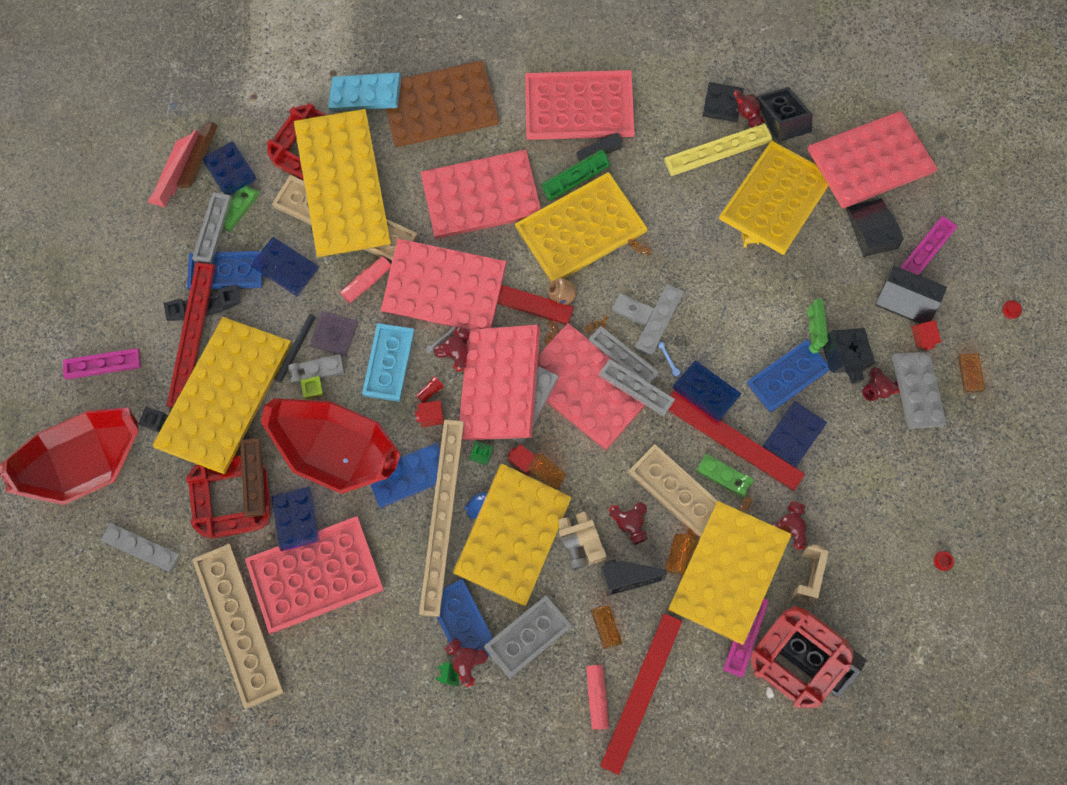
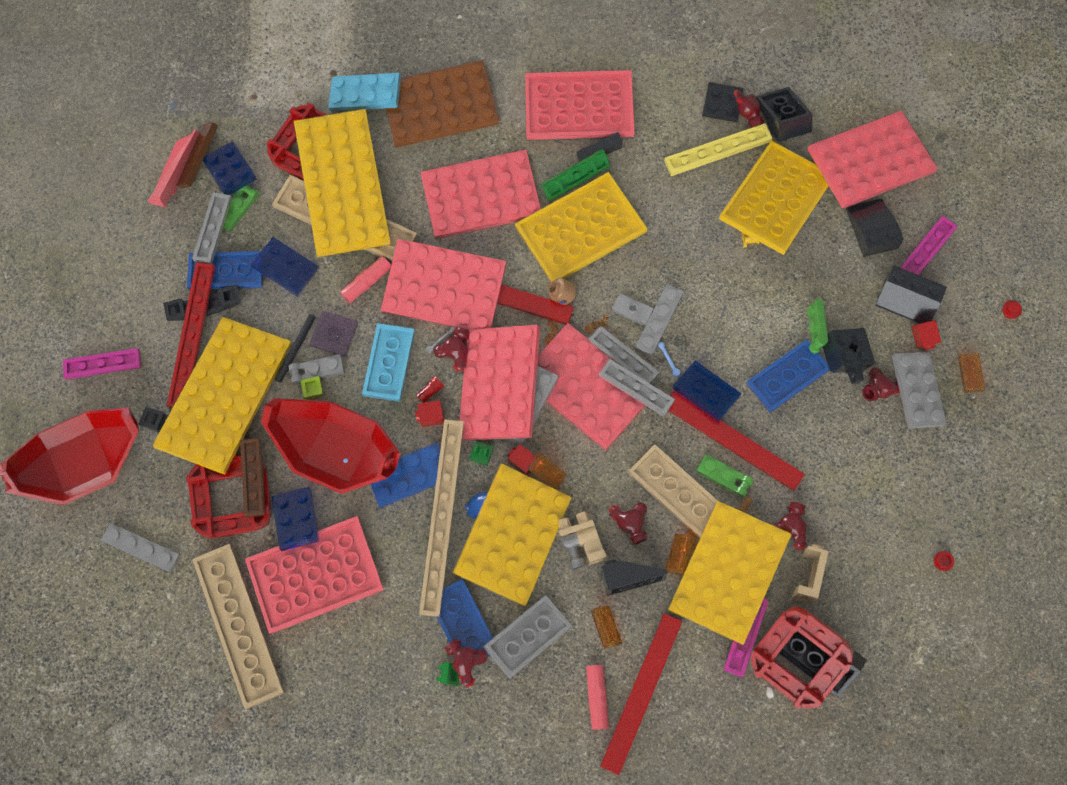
clear orange piece [628,239,651,255] -> none
clear blue plate [762,401,827,468] -> none

